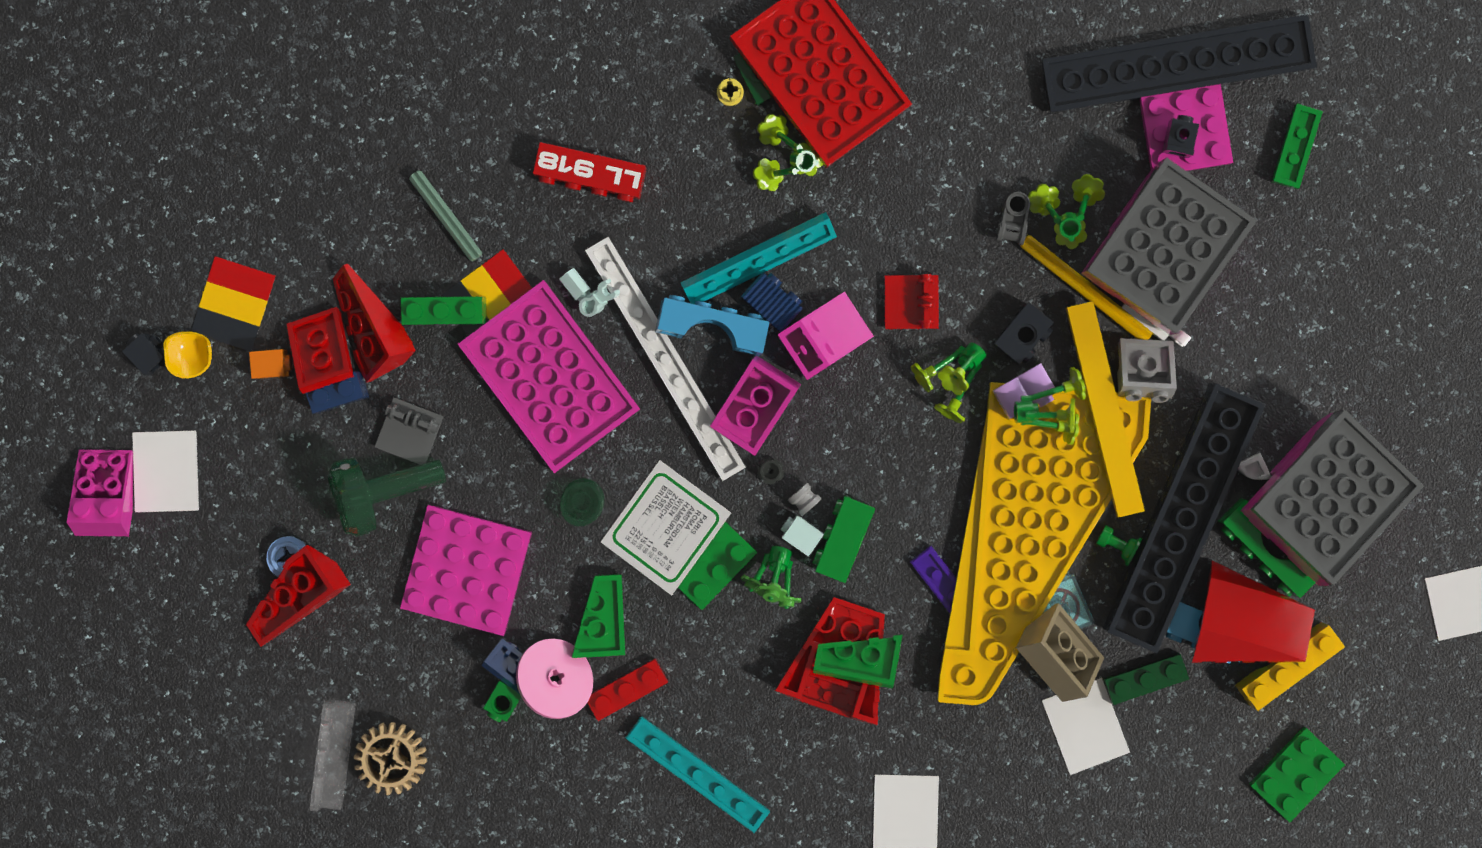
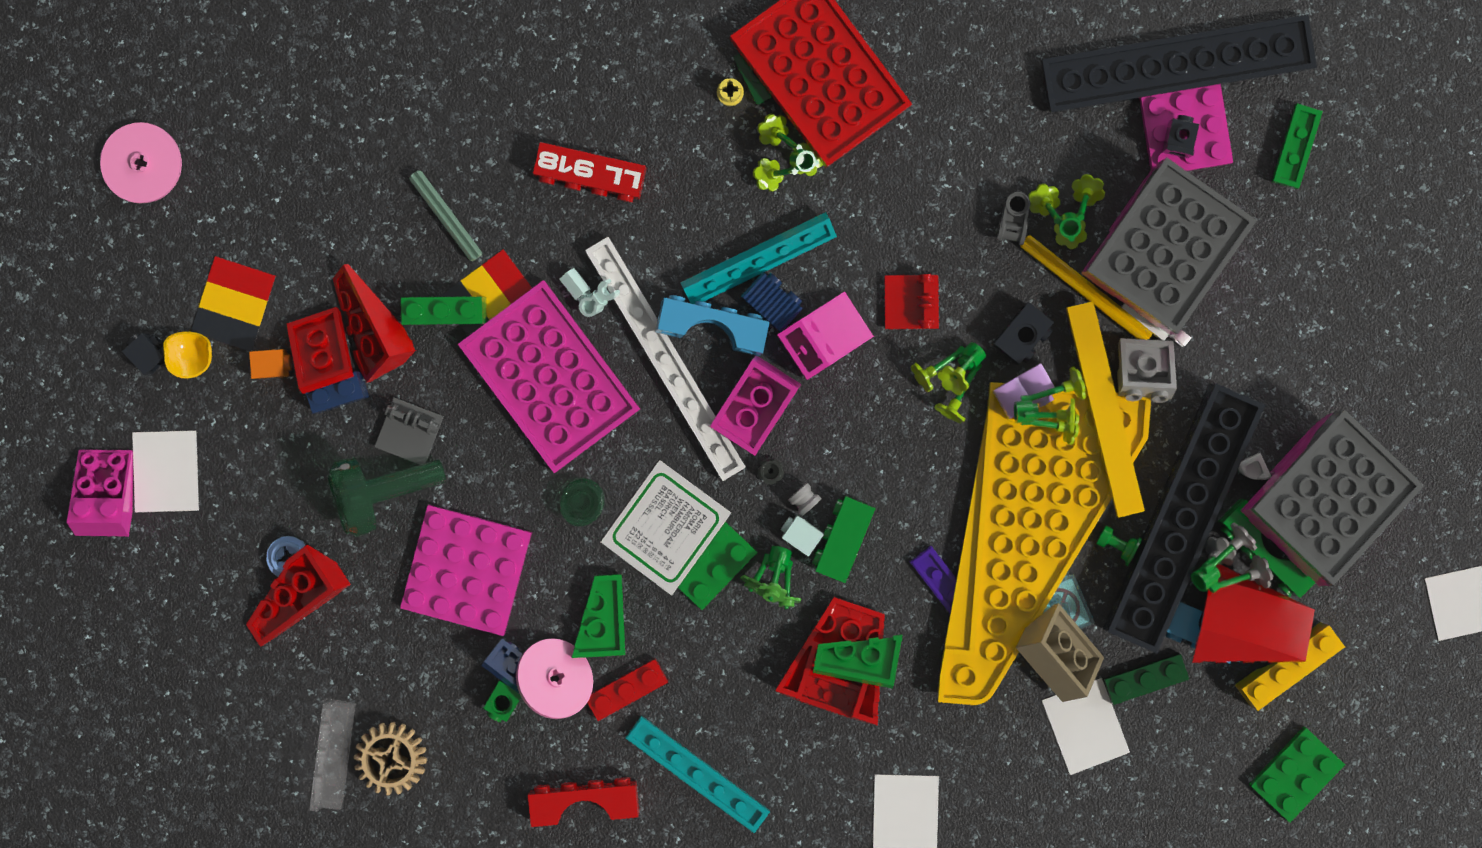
none -> bright pink piece [100,123,182,203]
none -> red arch [528,777,639,827]
none -> plant [1191,523,1273,593]

